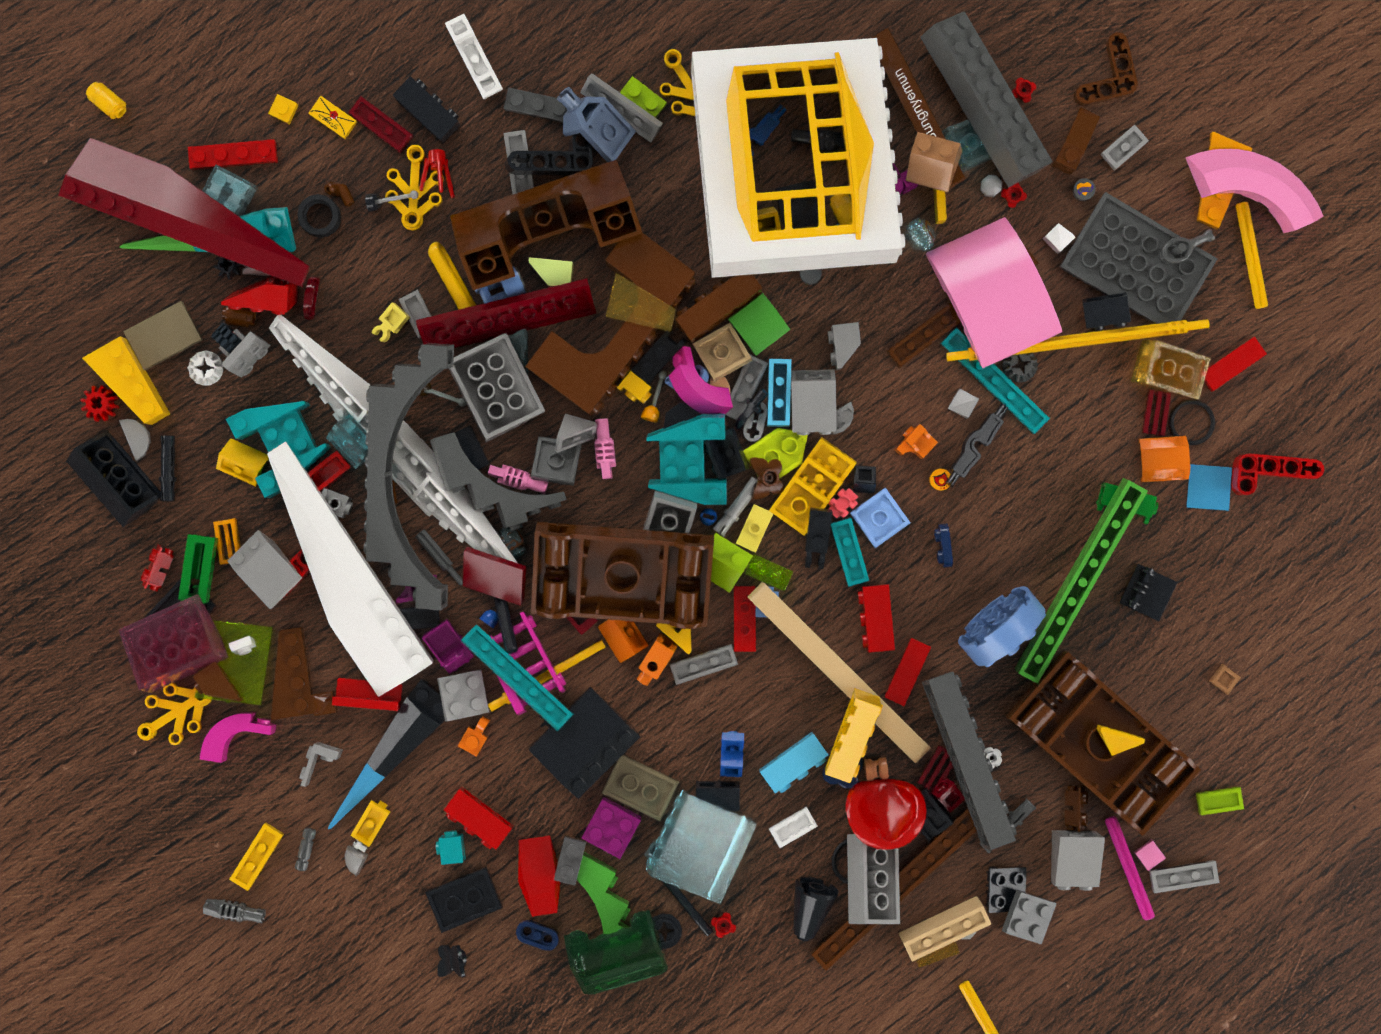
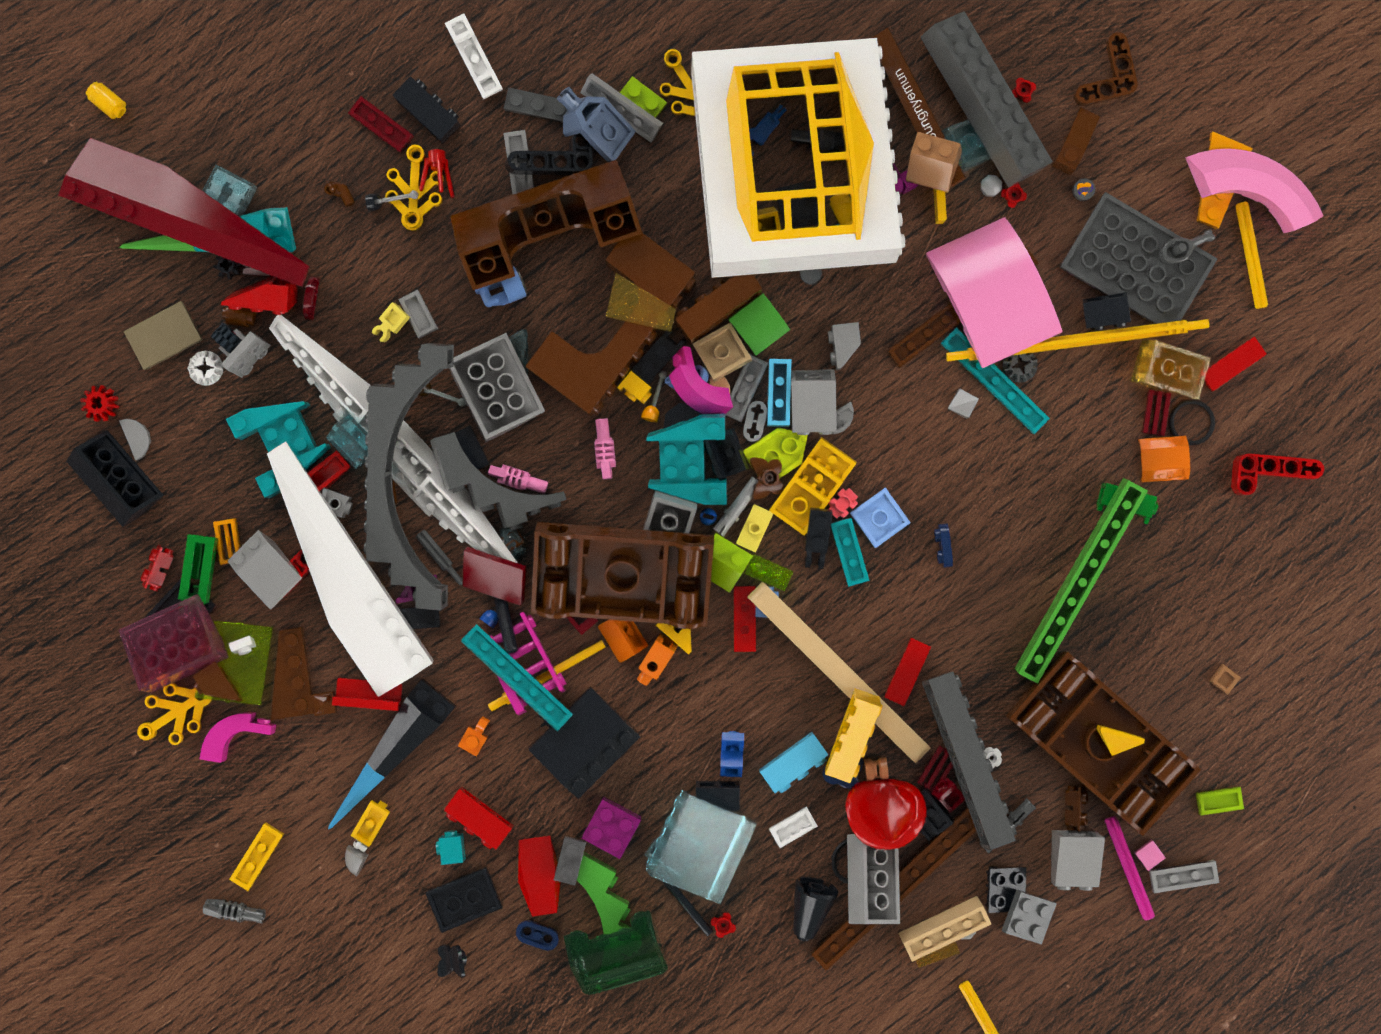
yellow wedge [82,336,170,425] -> none
black pin [159,435,177,502] -> none
red plate [188,139,278,170] -> none
yellow panel [216,439,269,487] -> none
yellow plate [268,94,299,125] -> none
dark grey axle [295,828,316,871] -> none
black tyre [297,194,341,238] -> none
light grey bracket [299,742,343,787] -> none
yellow tile [308,96,357,139] -> none
dark red plate [416,278,596,348] -> none
magenta piece [422,618,475,674] -> none
yellow piece [428,242,476,309] -> none
light grey plate [437,670,489,721] -> none
yellowish green slope [529,257,574,287] -> none
dark grey tile [531,436,582,486] -> none
light grey slope [555,414,597,453] -> none
dark tan tile [602,754,679,821] -> none
black gear [647,913,682,949] -> none
light grey tile [669,644,738,685] -> none
black piece [736,389,768,430] -> none
black slope [853,465,876,493] -> none
red brick [858,584,895,653] -> none
orange brick [895,424,938,459] -> none
clear light blue head [904,218,937,252] -> none
light orange tile [929,469,951,491] -> none
black piece [945,403,1008,487] -> none
medium blue brick [958,586,1046,667] -> none
white slope [1043,223,1075,254] -> none
light grey plate [1100,125,1149,171] -> none
black hinge [1119,564,1177,621] -> none
dark azure piece [1186,464,1232,511] -> none

